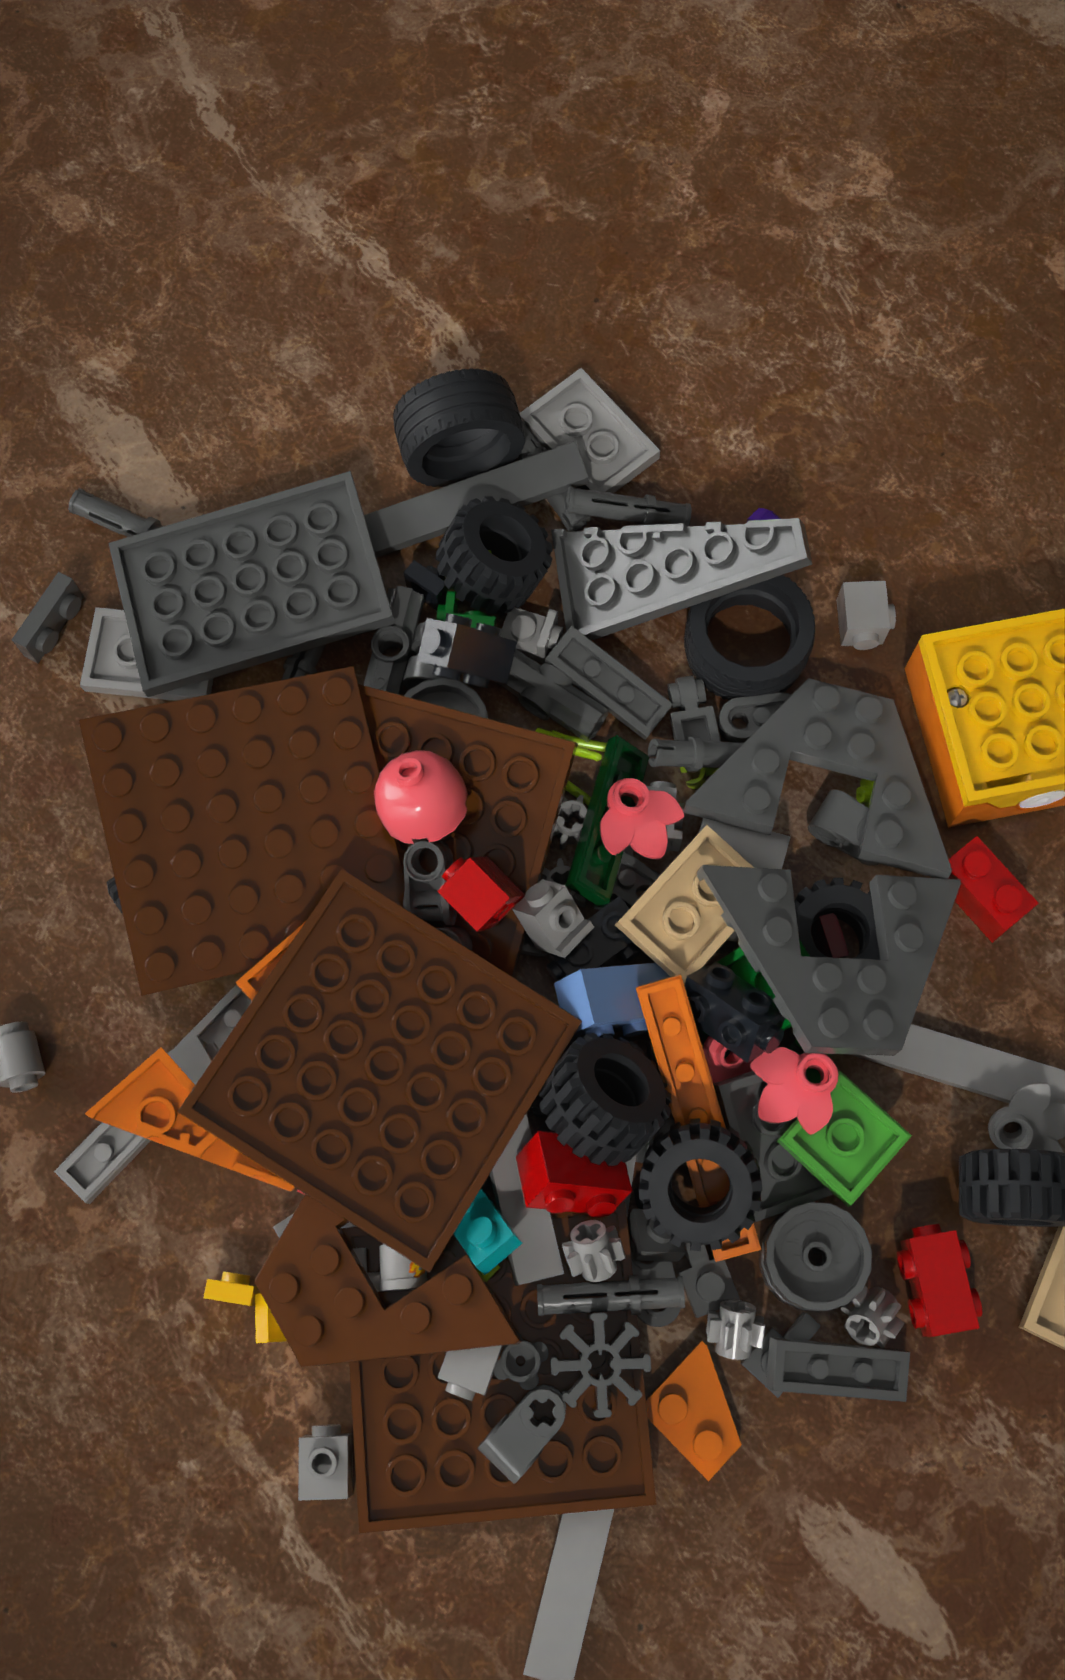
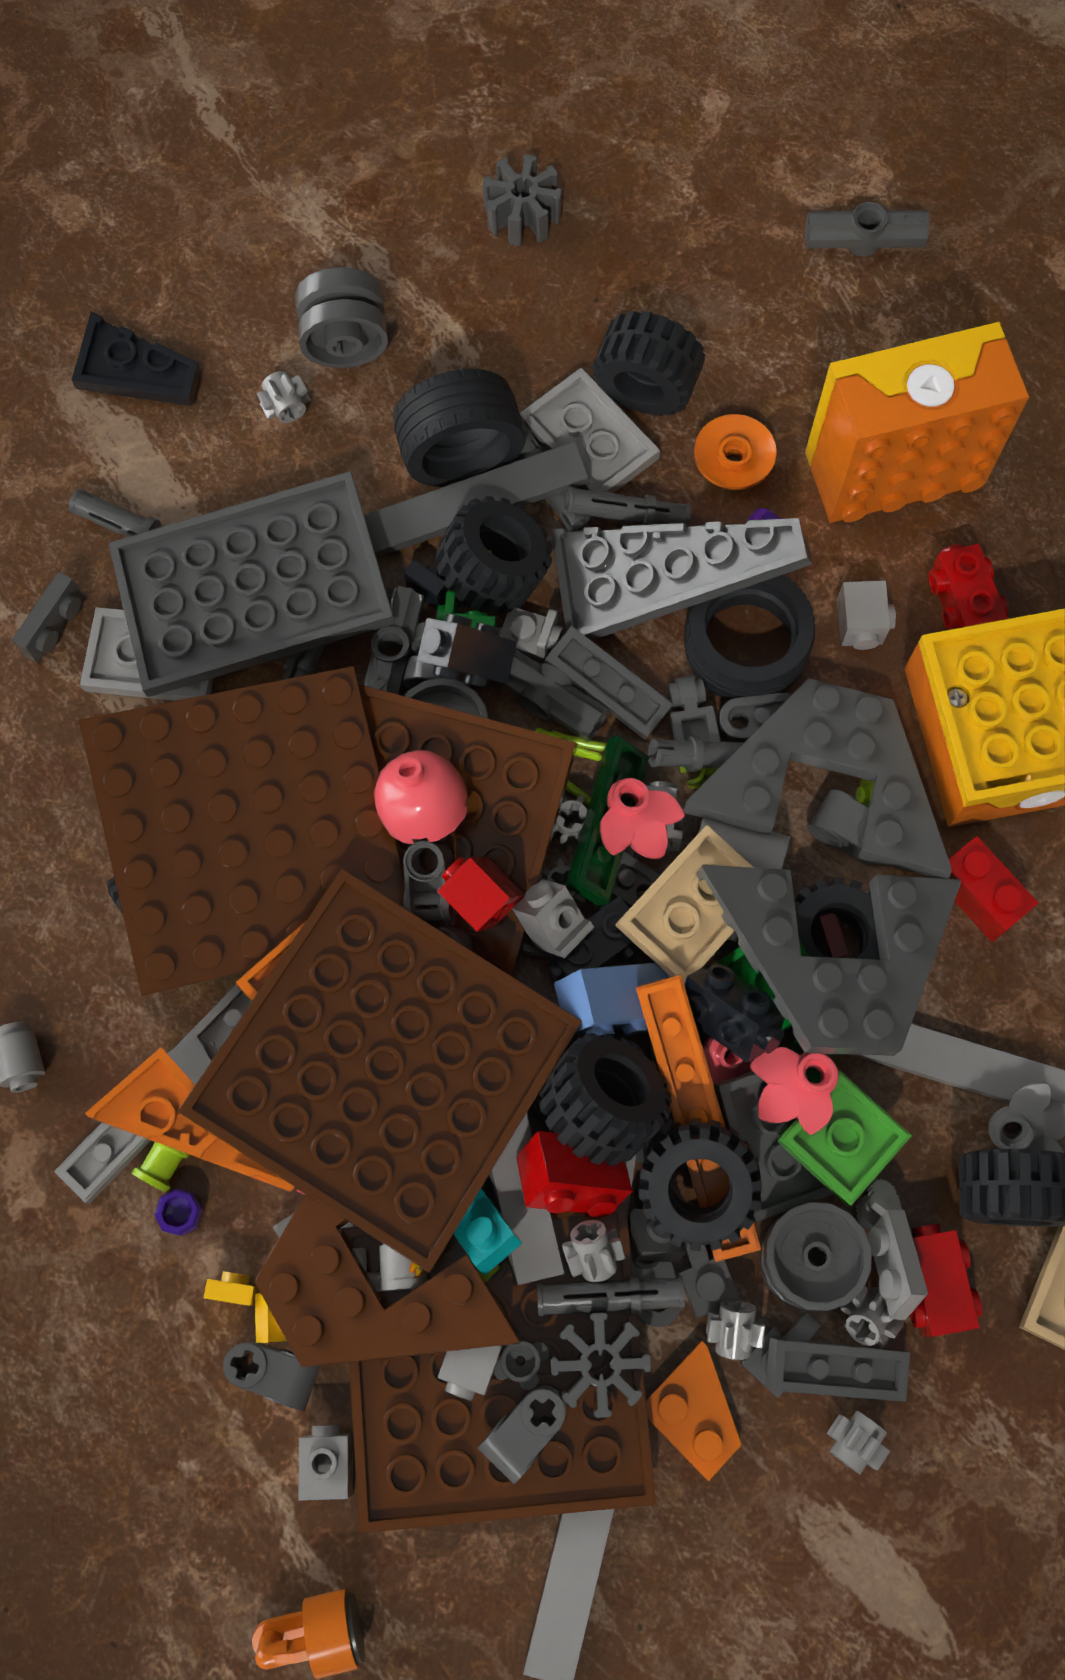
none -> black wing [71,311,201,406]
none -> lime bush [131,1142,190,1193]
none -> dark purple tile [154,1188,204,1236]
none -> dark grey piece [223,1341,320,1411]
none -> orange piece [252,1588,365,1679]
none -> light grey gear [257,371,311,423]
none -> dark grey wheel [295,267,388,368]
none -> dark grey gear [483,154,561,246]
none -> black tyre [592,311,705,416]
none -> orange dish [694,414,777,490]
none -> dark grey piece [805,202,930,257]
none -> orange piece [805,322,1029,523]
none -> light grey gear [826,1410,891,1475]
none -> light grey hinge [855,1178,928,1320]
none -> red brick [928,543,1008,631]

